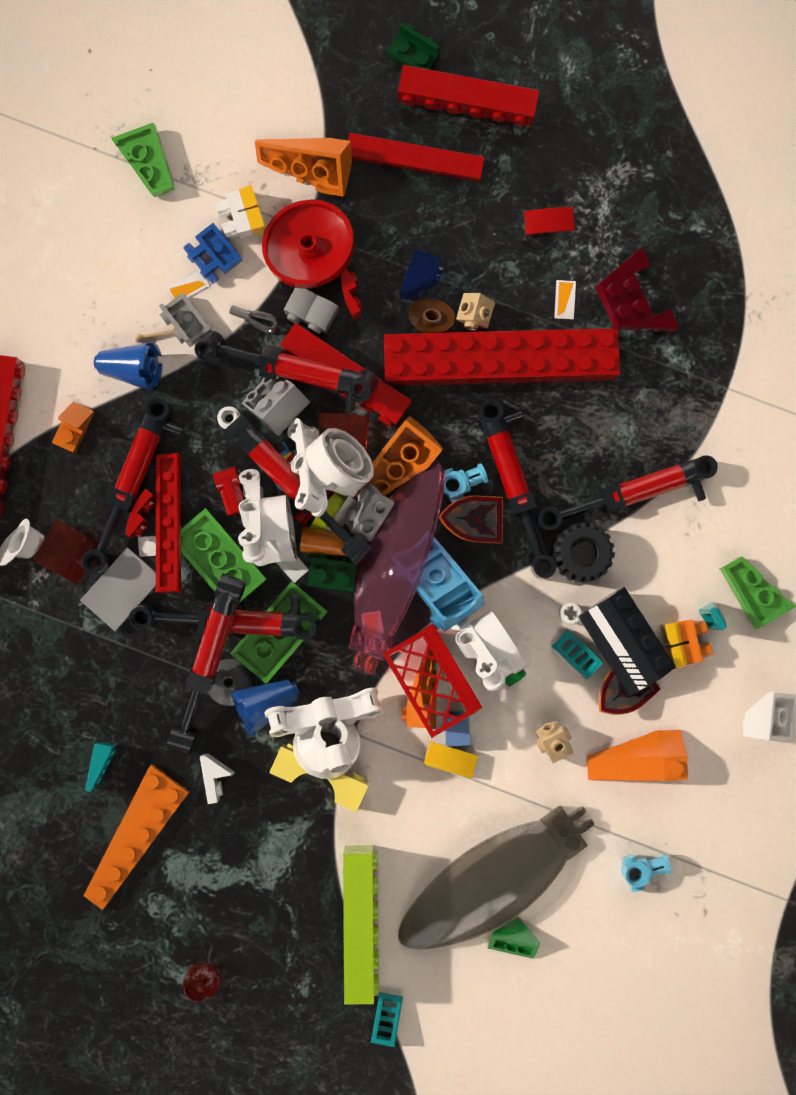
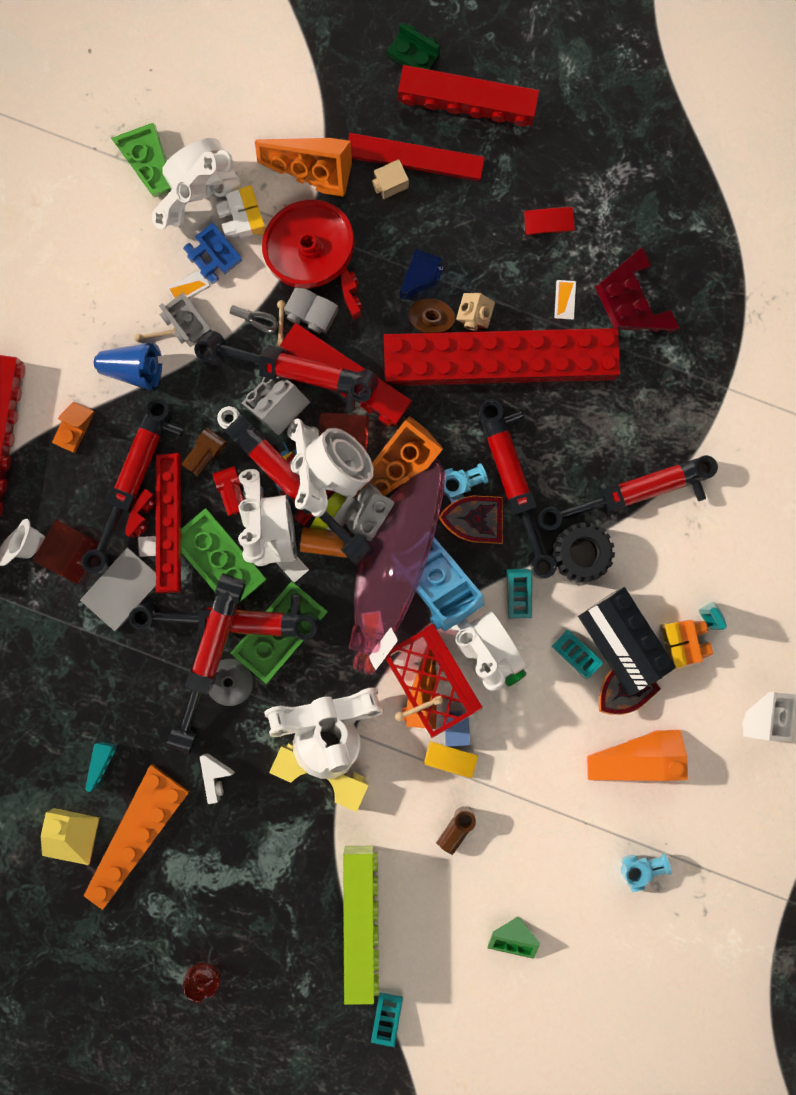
blue cone [231,680,300,736] -> none
dark green bracket [307,554,357,592] -> none
clear smoke windscreen [398,806,594,949] -> none
tan brick [535,720,574,764] -> none
white bush [559,603,581,624] -> none
bright green wing [719,556,796,630] -> none
none -> light yellow slope [41,808,100,865]
none -> white piece [152,138,241,229]
none -> reddish brown piece [182,428,227,477]
none -> tan hinge [277,300,286,347]
none -> white sticker [369,628,398,670]
none -> tan brick [372,160,409,199]
none -> tan hinge [395,696,443,722]
none -> reddish brown piece [436,806,476,855]
none -> teal slope [507,569,532,619]

